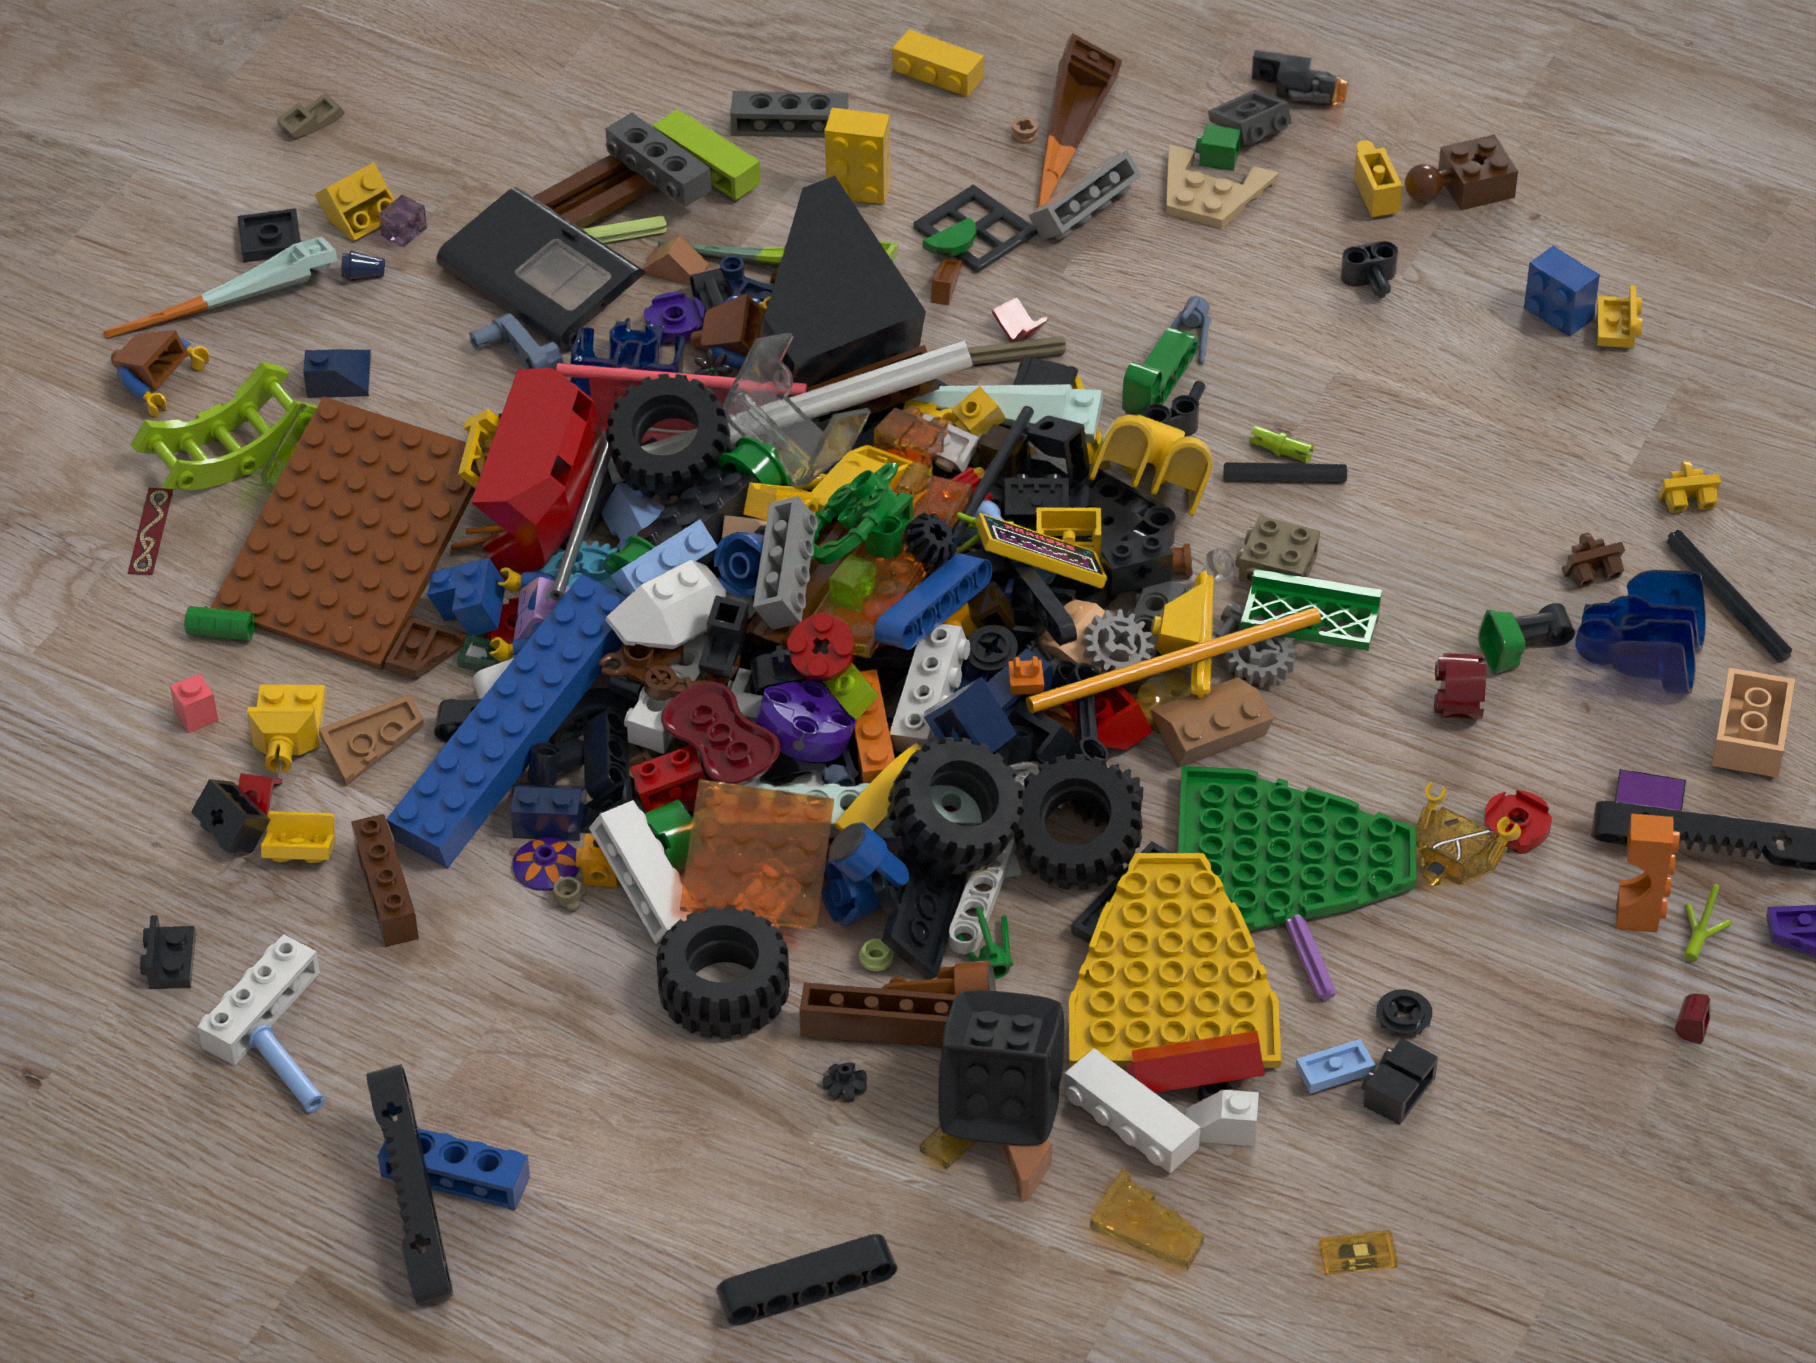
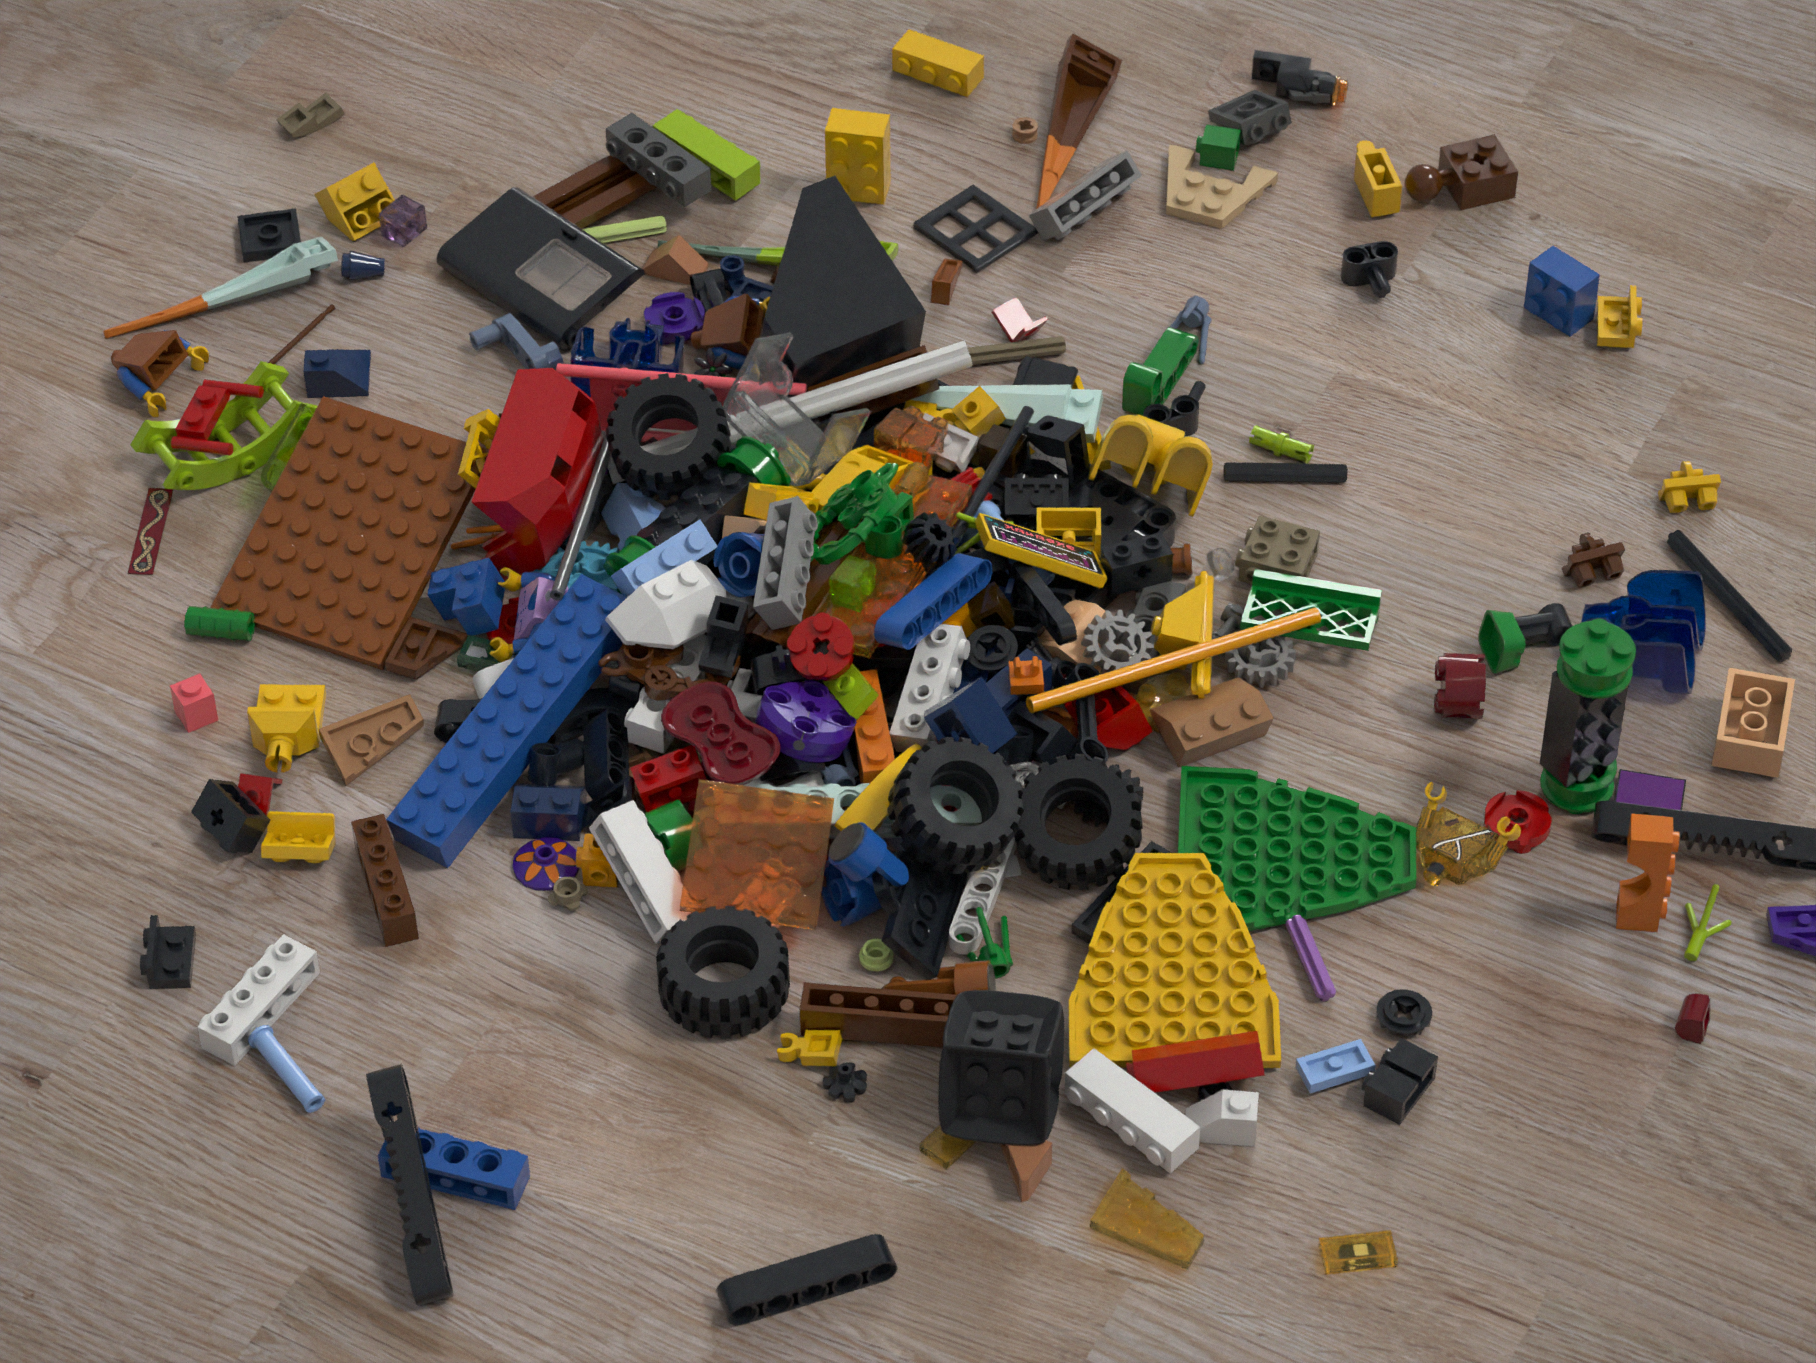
dark grey brick [730,91,849,138] -> none
green tile [923,217,976,256] -> none
none -> red plate [171,379,264,456]
none -> reddish brown piece [268,304,335,364]
none -> yellow plate [777,1030,842,1066]
none -> brick [1539,619,1636,814]

